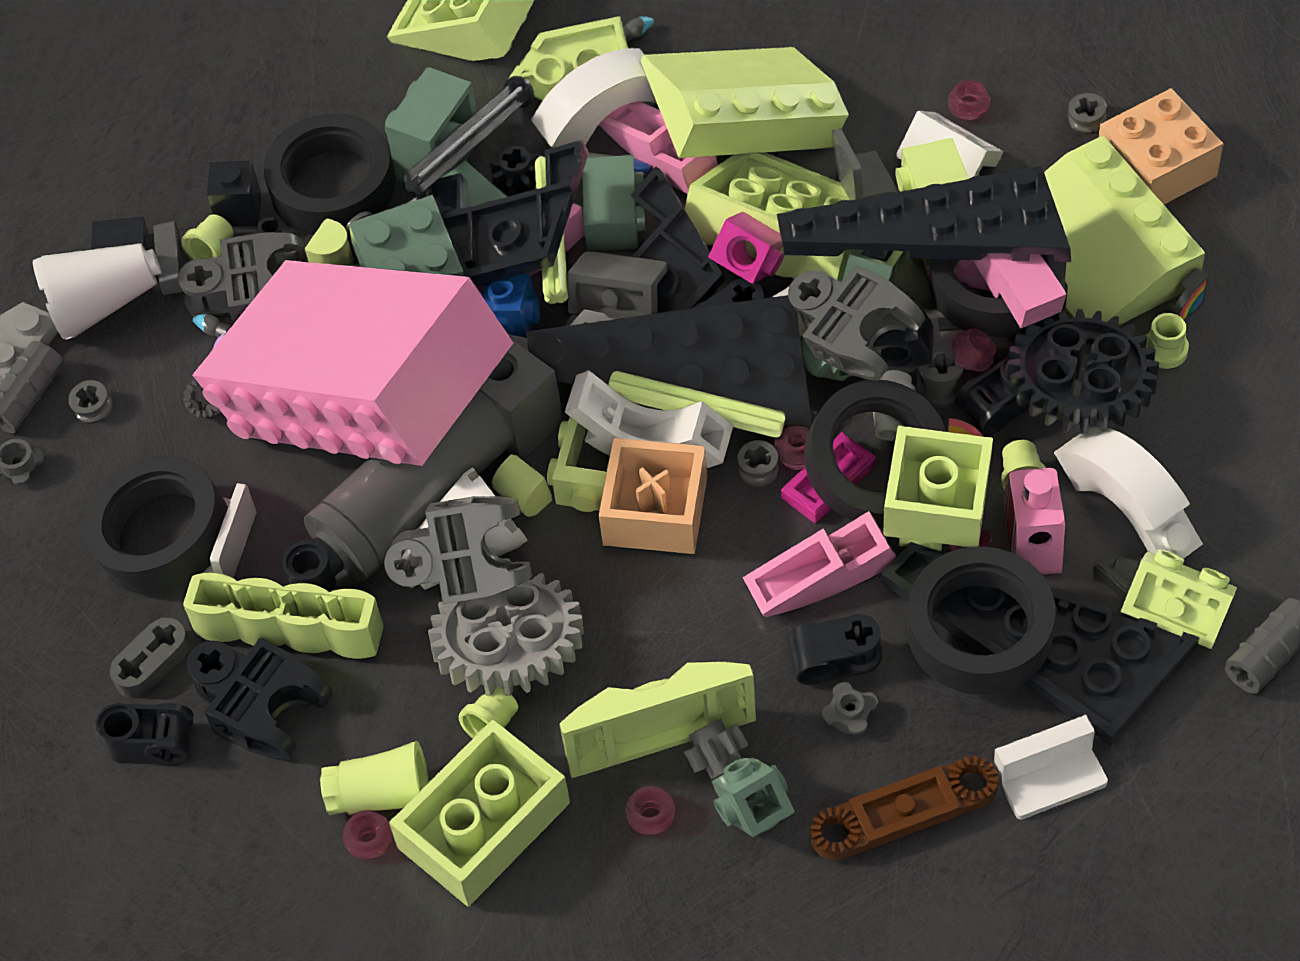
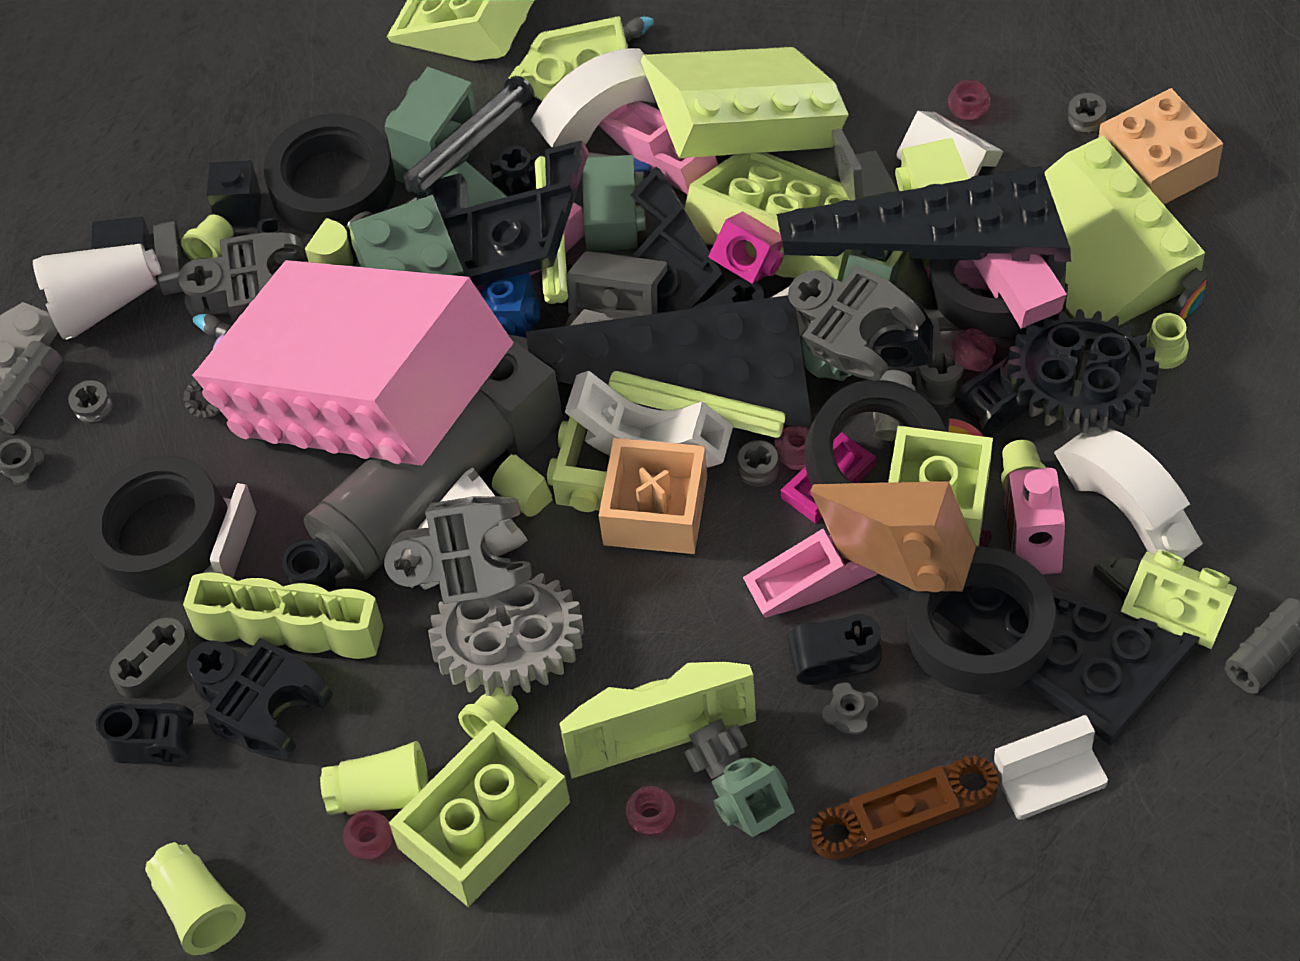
none -> yellowish green plant [145,842,246,955]
none -> medium nougat slope [810,481,976,592]

